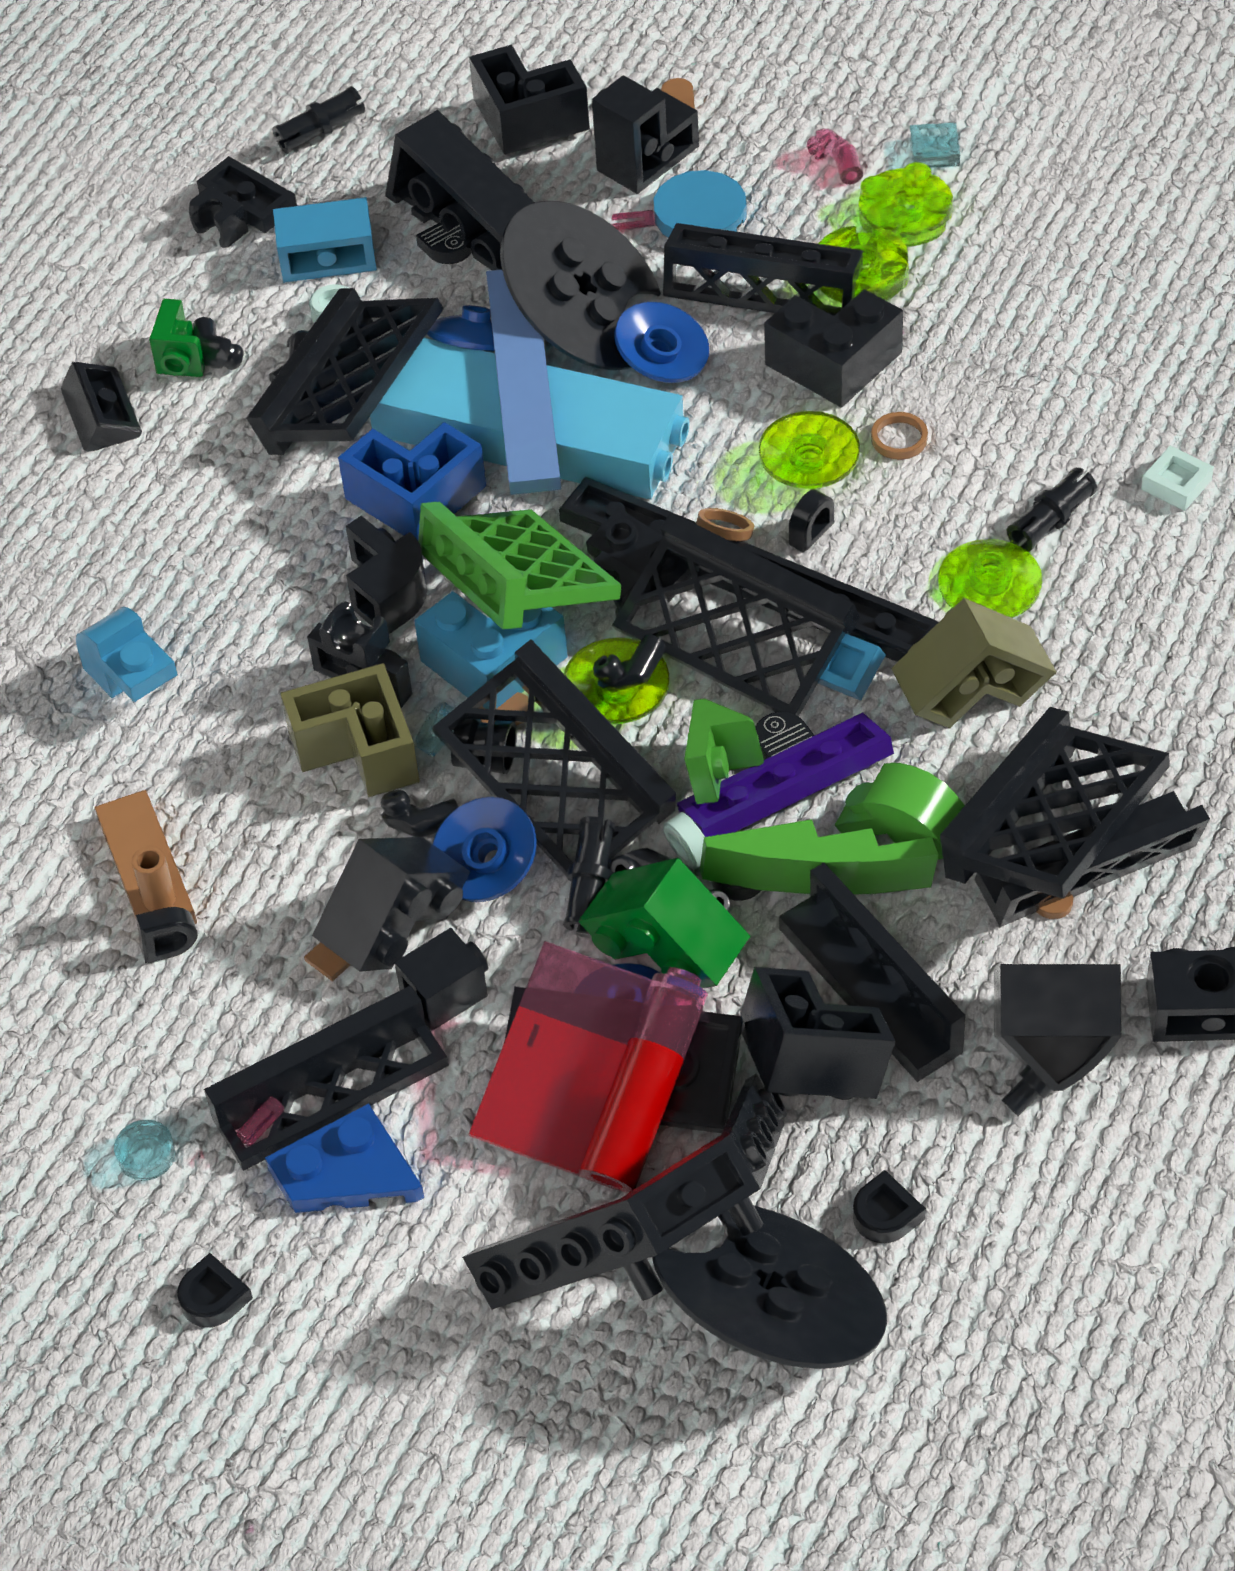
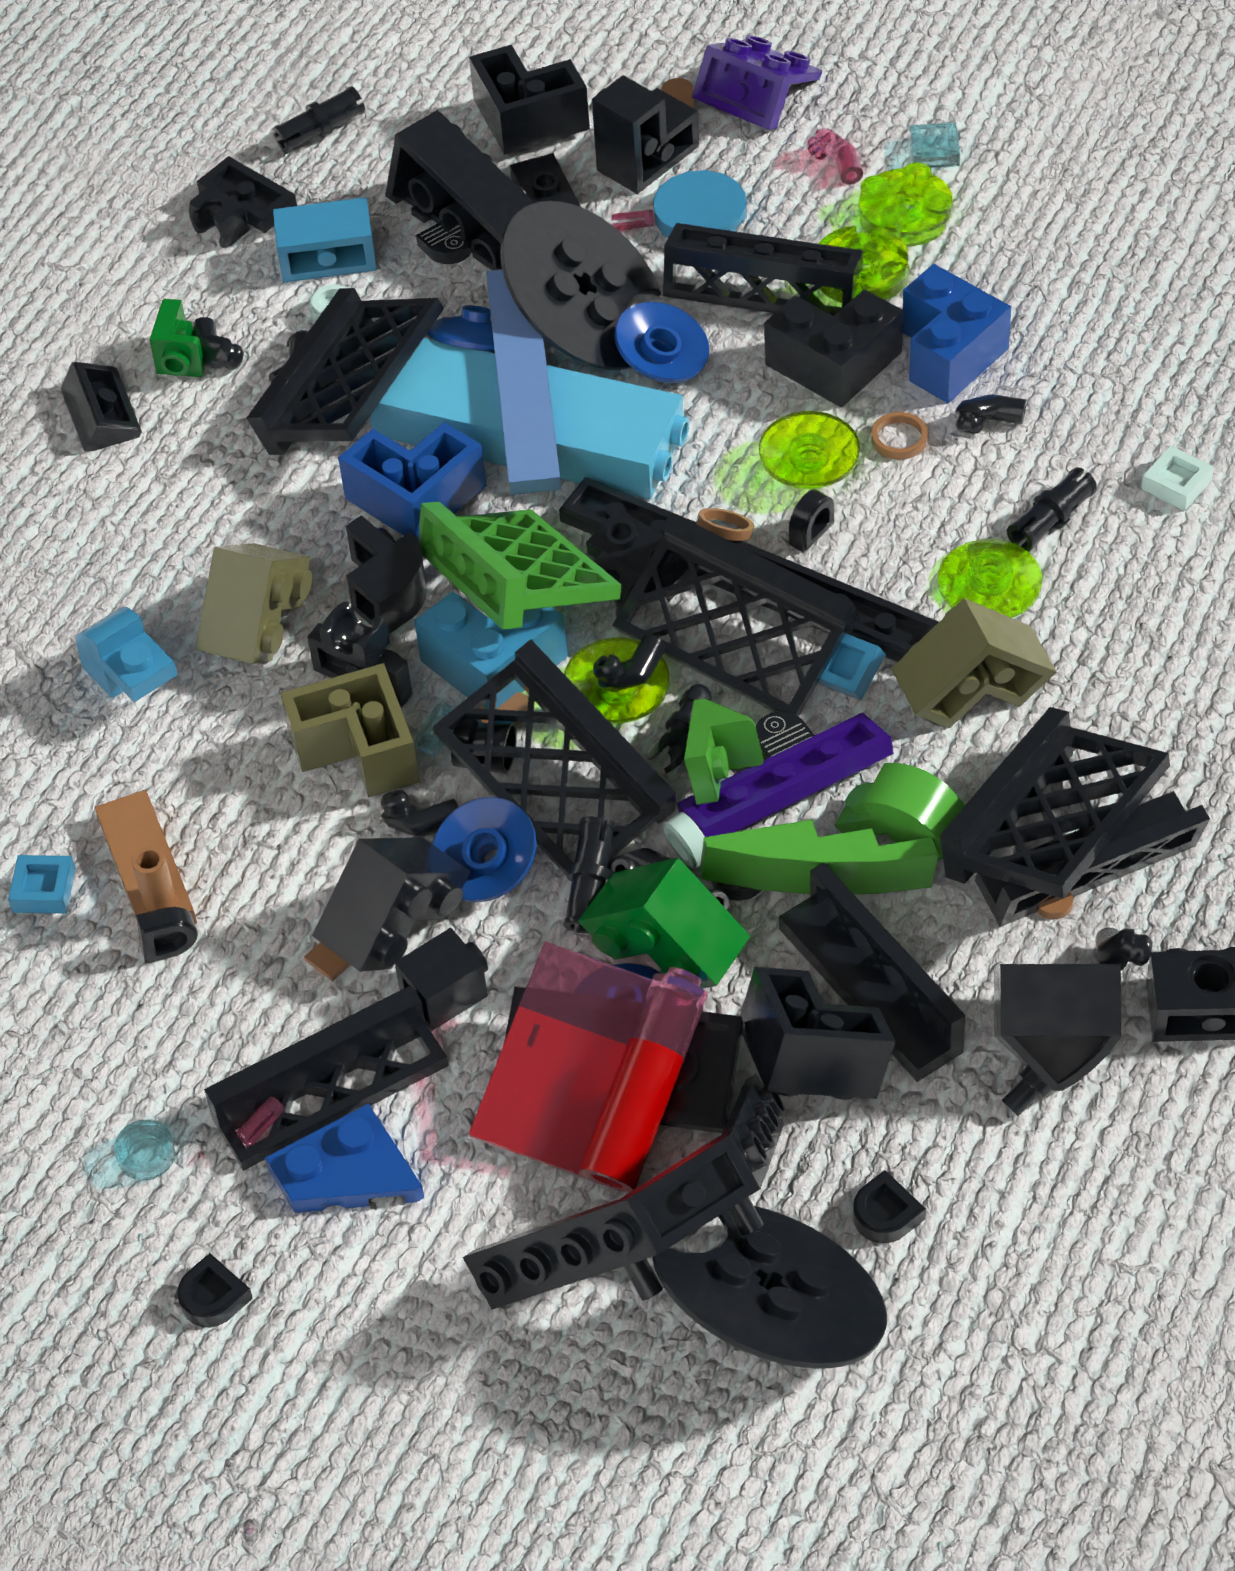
none -> dark azure plate [8,855,76,914]
none -> olive brick [195,543,312,664]
none -> black plate [510,153,581,207]
none -> black piece [647,684,712,774]
none -> dark purple bracket [691,35,822,130]
none -> blue brick [902,263,1011,403]
none -> black arm [955,394,1027,434]
none -> black arm [1095,927,1153,970]

